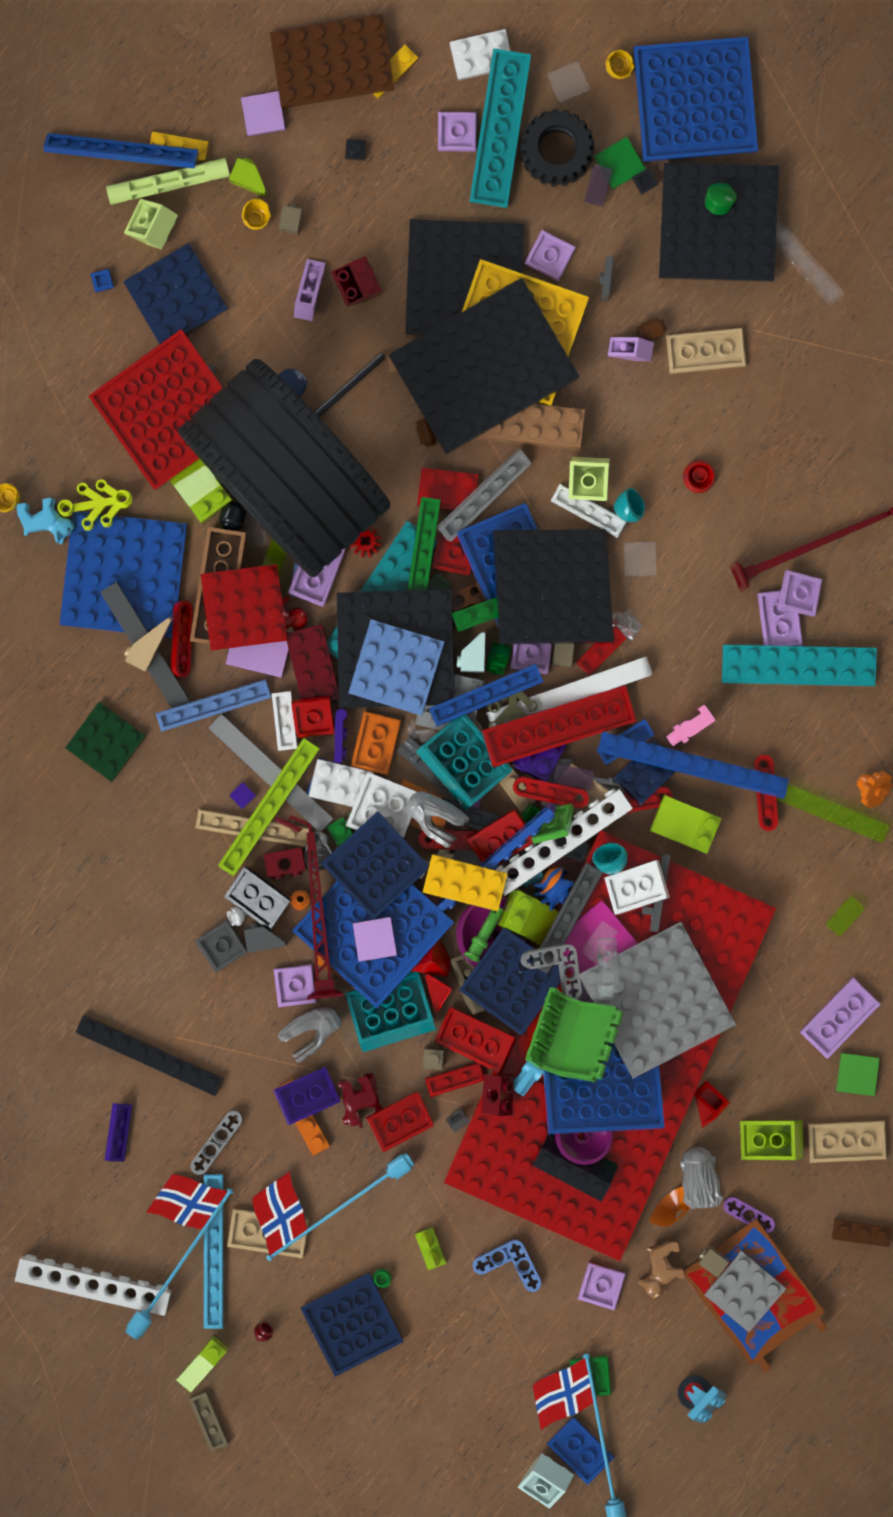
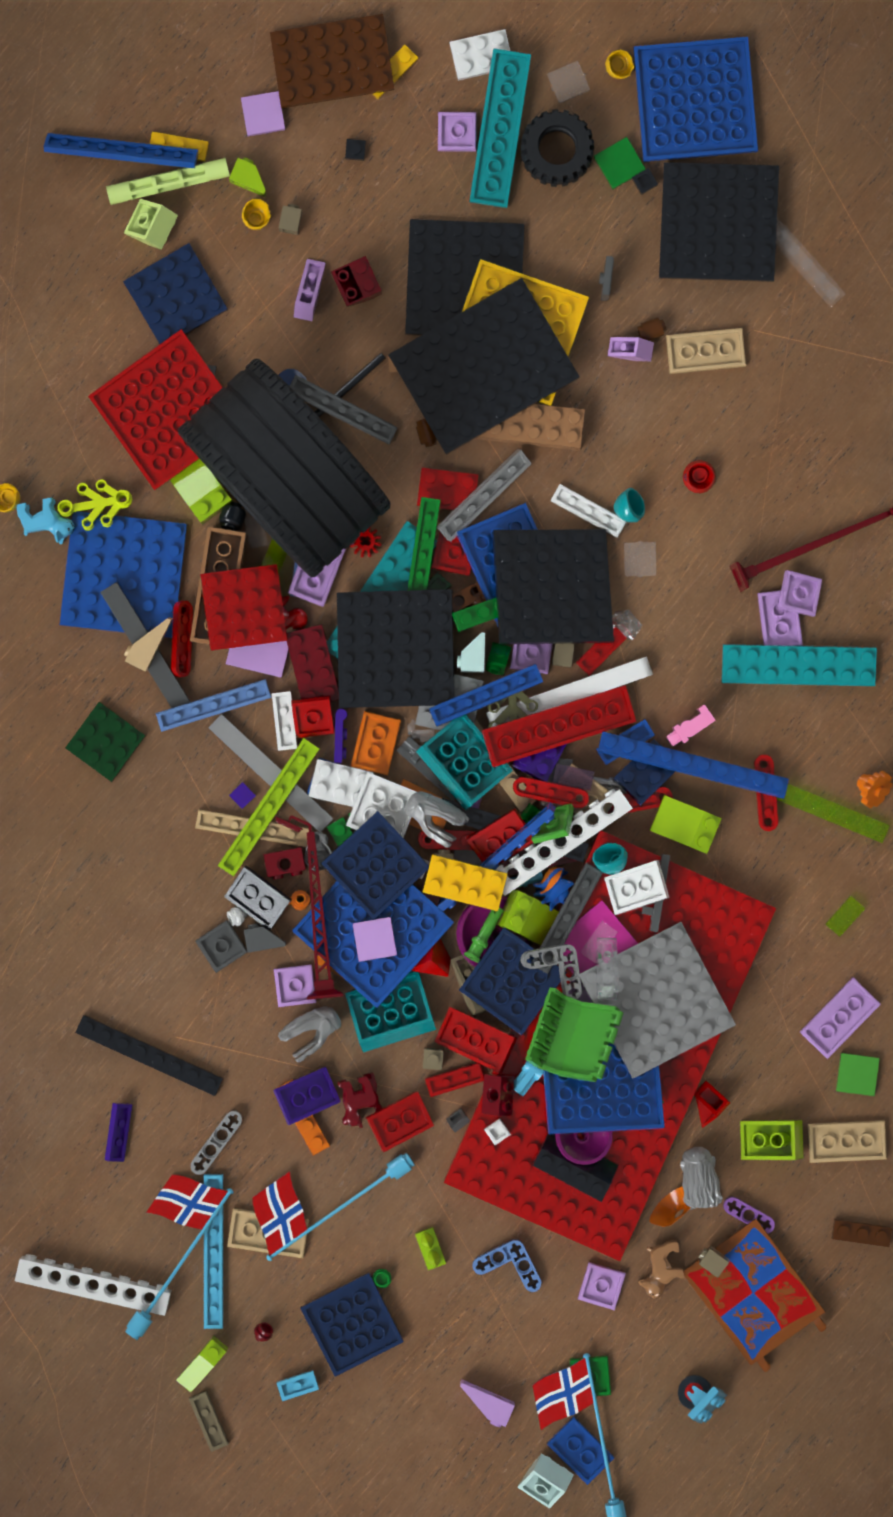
blue tile [90,269,114,293] -> none
medium blue plate [349,620,445,716] -> none
red slope [425,974,452,1013] -> none
lavender tile [524,230,576,282] -> none
yellowish green slope [568,456,610,501] -> none
clear purple tile [584,165,613,207] -> none
light grey plate [704,1250,786,1332] -> none
green hair [705,183,737,215] -> none
none -> medium azure plate [276,1370,319,1401]
none -> dark grey tile [290,375,398,445]
none -> lavender slope [460,1379,515,1427]
none -> white tile [484,1118,511,1145]

